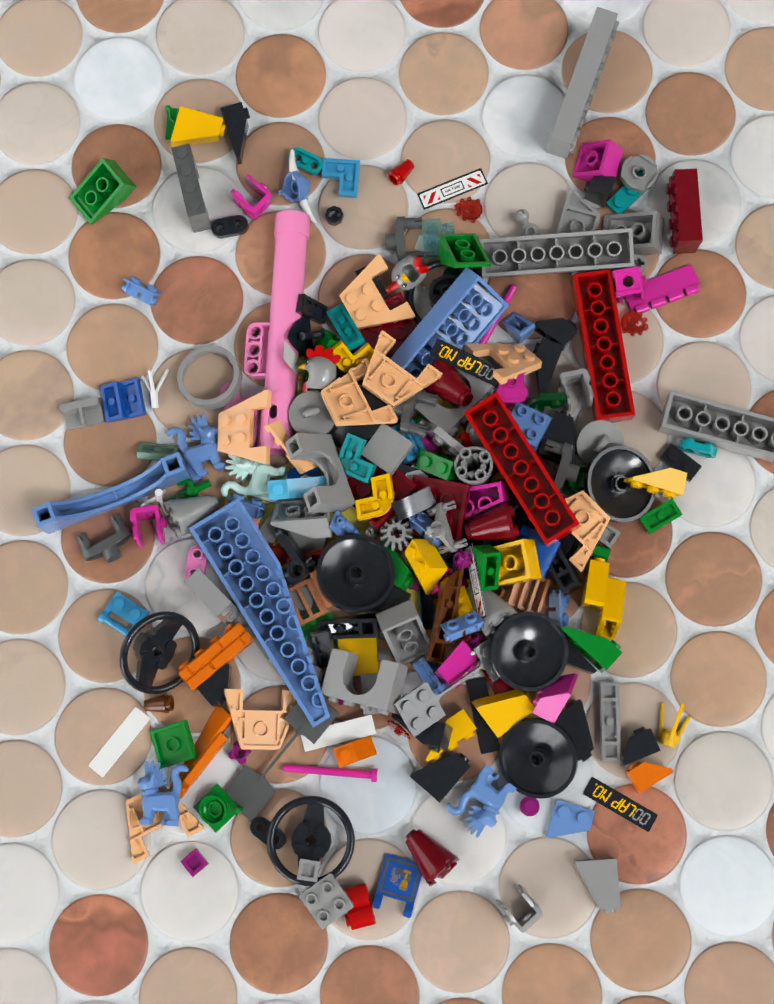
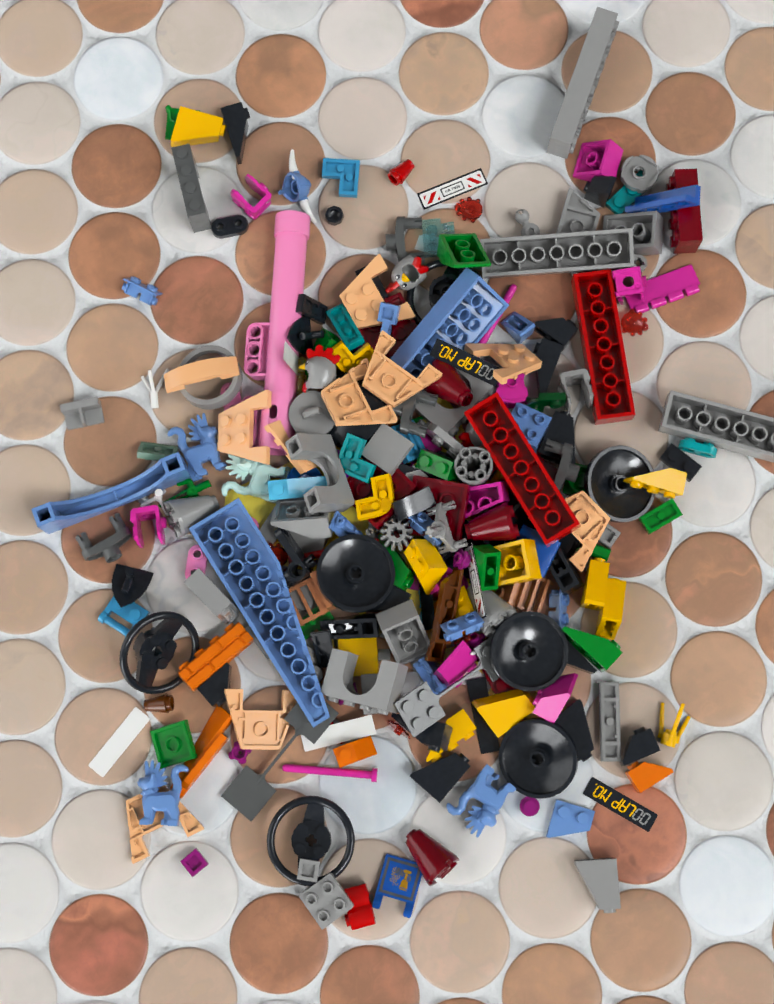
green slope [69,158,136,225] -> none
blue slope [100,378,147,423] -> none
green hat [193,783,243,833] -> none
medium blue hinge [226,492,268,519] -> none
black plate [250,817,286,850] -> none
teal plate [288,147,323,175] -> none
light grey piece [496,883,543,933] -> none
light grey shield [576,420,624,464] -> none
none -> black shield [112,564,154,608]
none -> light nougat slope [164,356,240,393]
none -> medium blue plate [377,302,400,335]
none -> blue fence [625,185,701,213]

